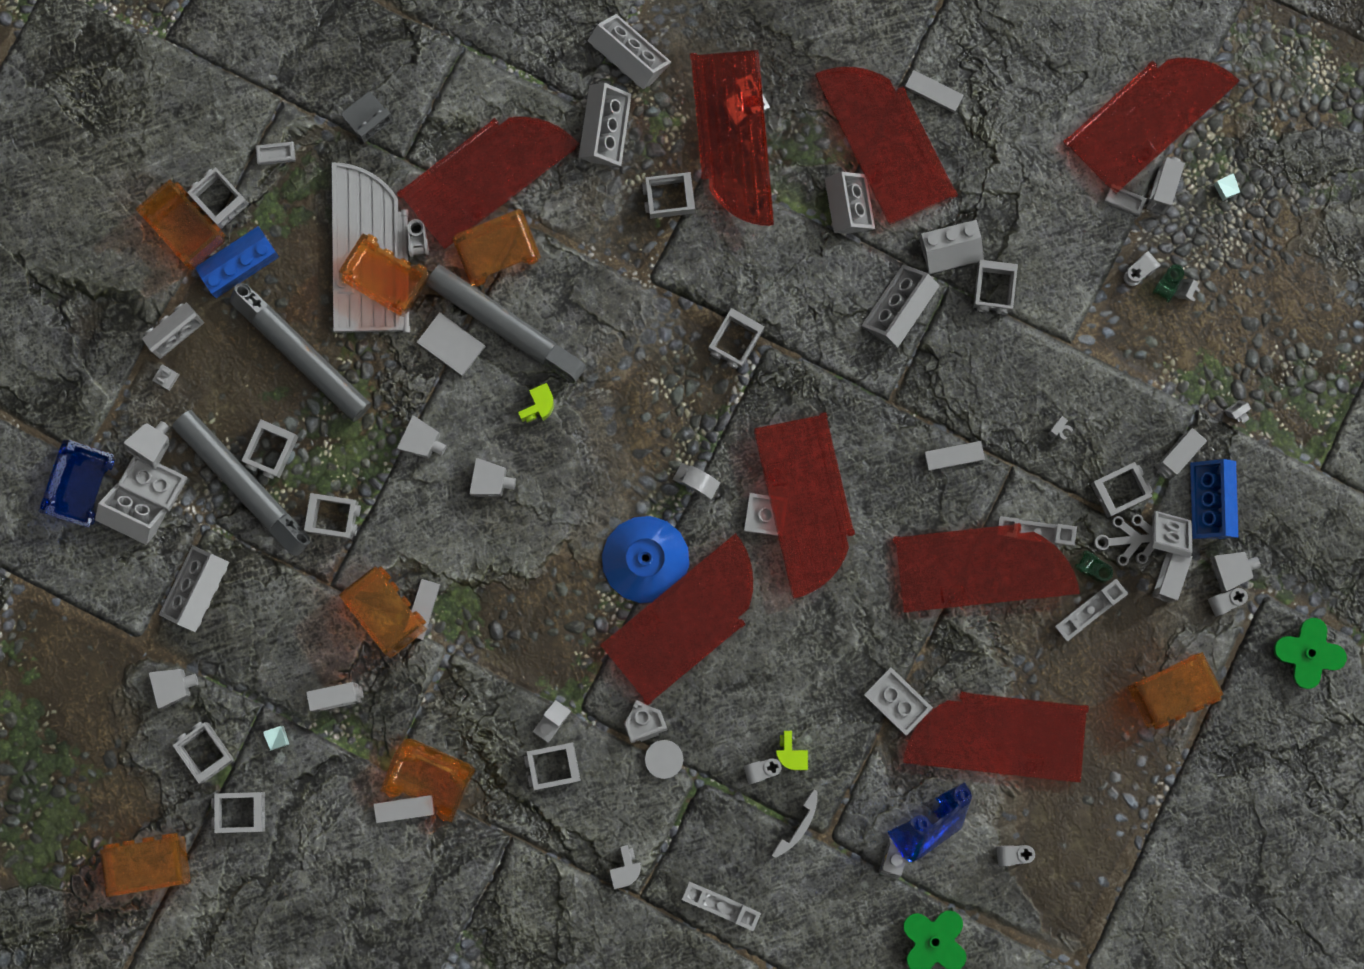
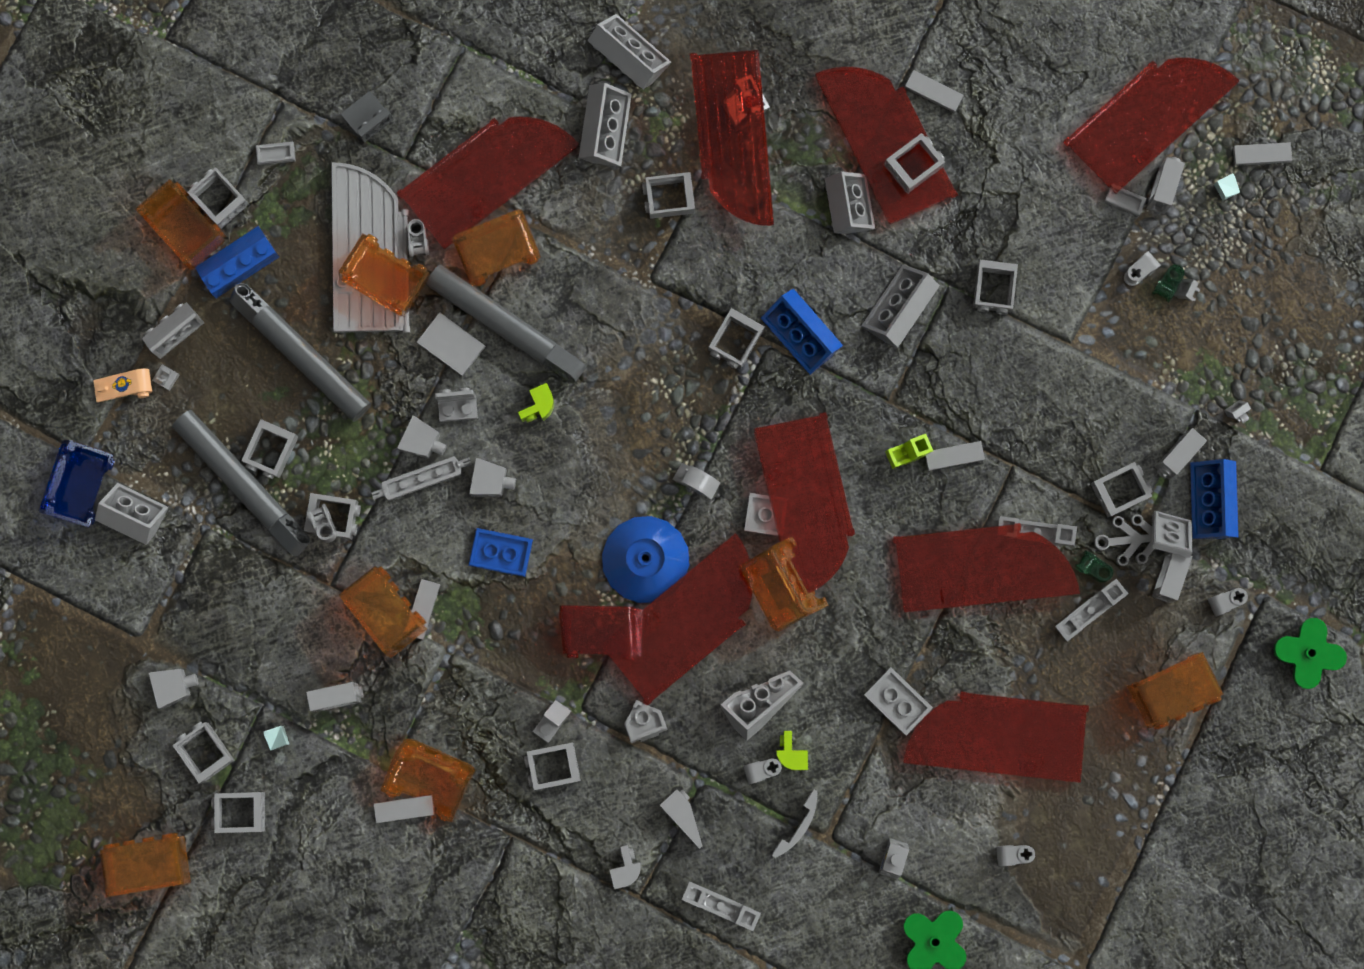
light grey tile [117,456,188,511] -> none
light grey torso [123,421,170,470] -> none
light grey slope [159,545,229,632] -> none
light grey tile [645,740,684,779] -> none
clear blue windscreen [887,782,972,862] -> none
light grey slope [919,220,984,274] -> none
light grey tile [1048,416,1073,441] -> none
light grey torso [1210,552,1261,593] -> none
none -> light nougat door [93,369,152,403]
none -> light grey piece [307,504,337,543]
none -> light grey plate [371,456,472,501]
none -> light grey bracket [435,388,478,422]
none -> blue tile [468,528,533,577]
none -> clear red windscreen [559,605,643,660]
none -> light grey slope [660,789,702,849]
none -> light grey wedge [720,671,803,740]
none -> clear orange windscreen [742,537,829,632]
none -> blue slope [761,289,843,375]
none -> light grey window [884,133,945,194]
none -> lime brick [885,434,933,469]
none -> light grey tile [1233,142,1292,166]

